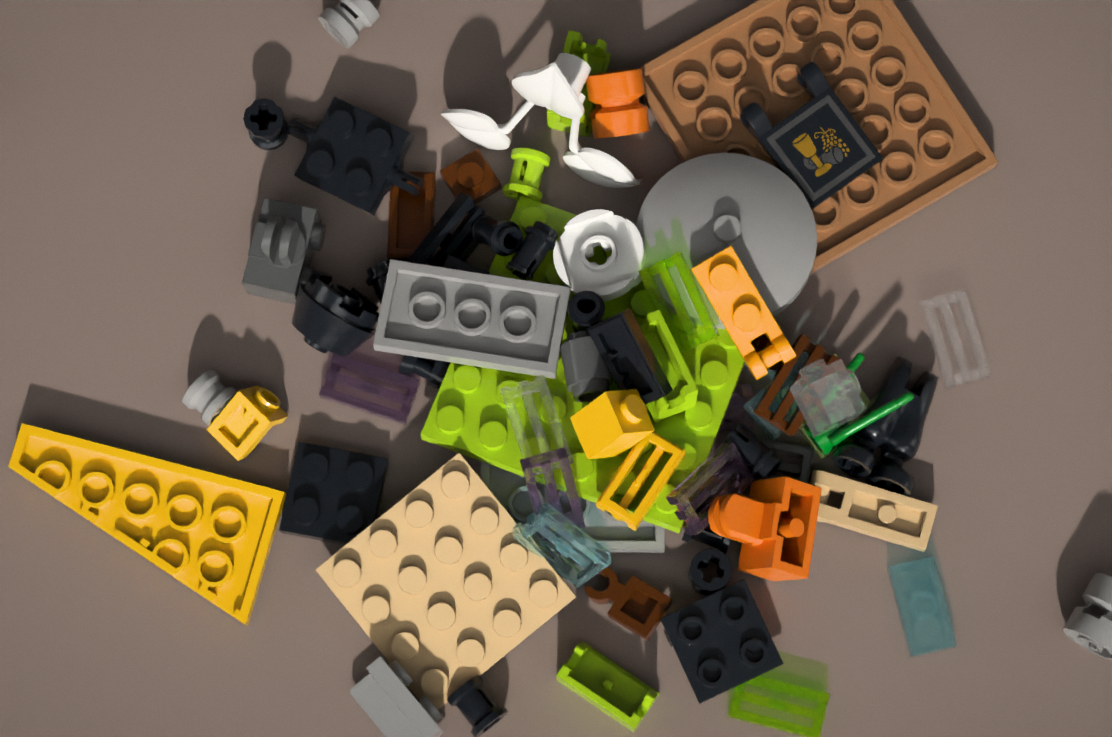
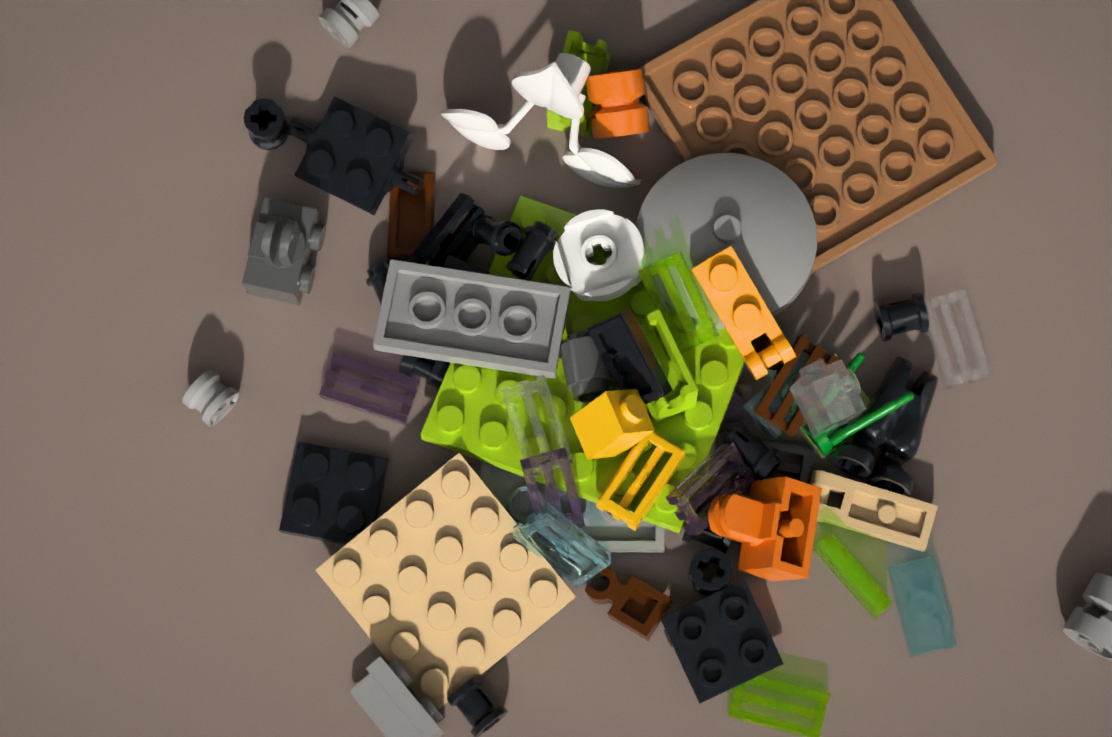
yellow wing [8,423,286,627] -> none
yellow bracket [207,385,288,461] -> none
black cone [292,270,379,357] -> none
reddish brown plate [440,148,502,205] -> none
lime bush [502,147,551,202] -> none
lime hinge [556,641,660,733] -> none
black pin [568,291,605,332] -> none
black flag [740,62,883,210] -> none
none -> clear neon green tile [813,533,892,620]
none -> black bush [874,292,929,342]

